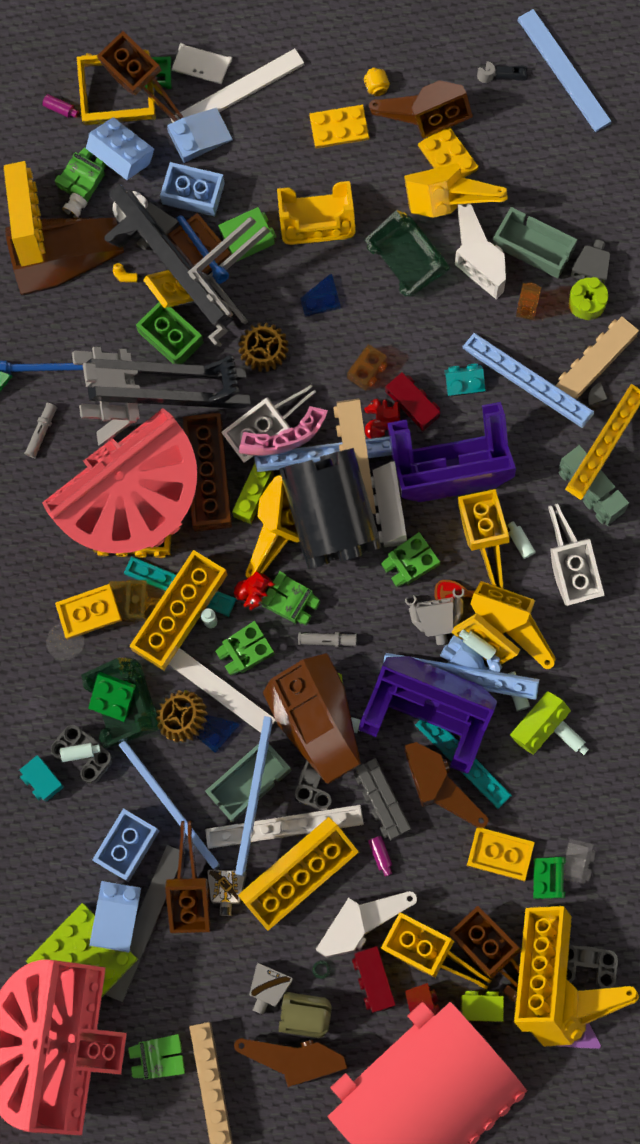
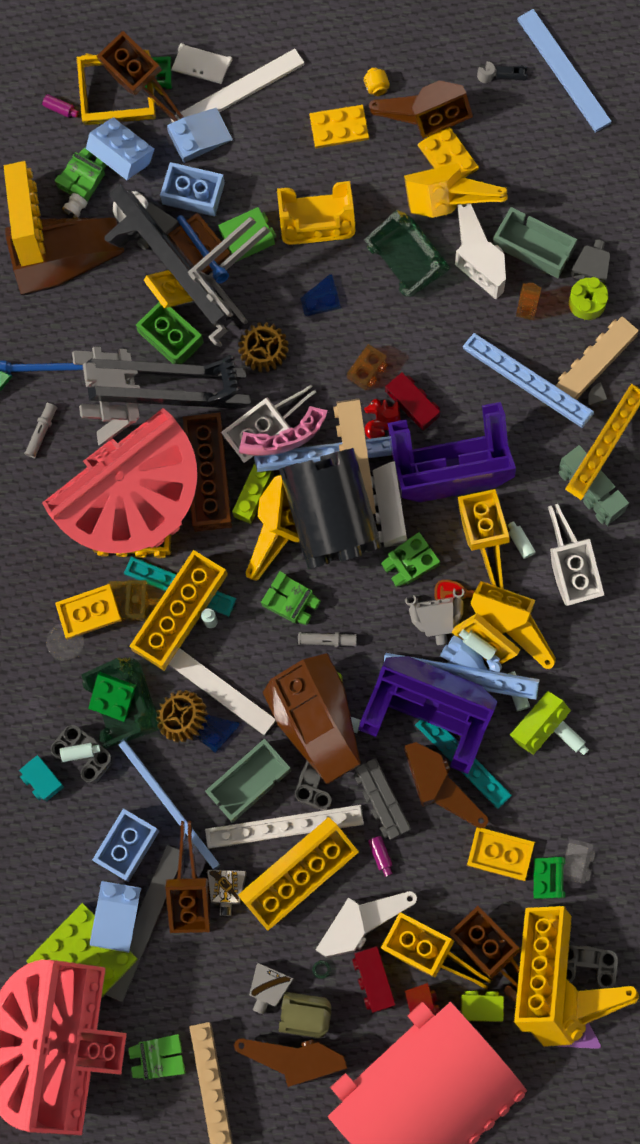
yellow arm [113,263,138,282] -> none
bright green hips [215,621,275,676] -> none
red animal [234,571,275,610] -> none
light blue tile [235,716,273,877] -> none
teal bracket [444,363,485,396] -> none

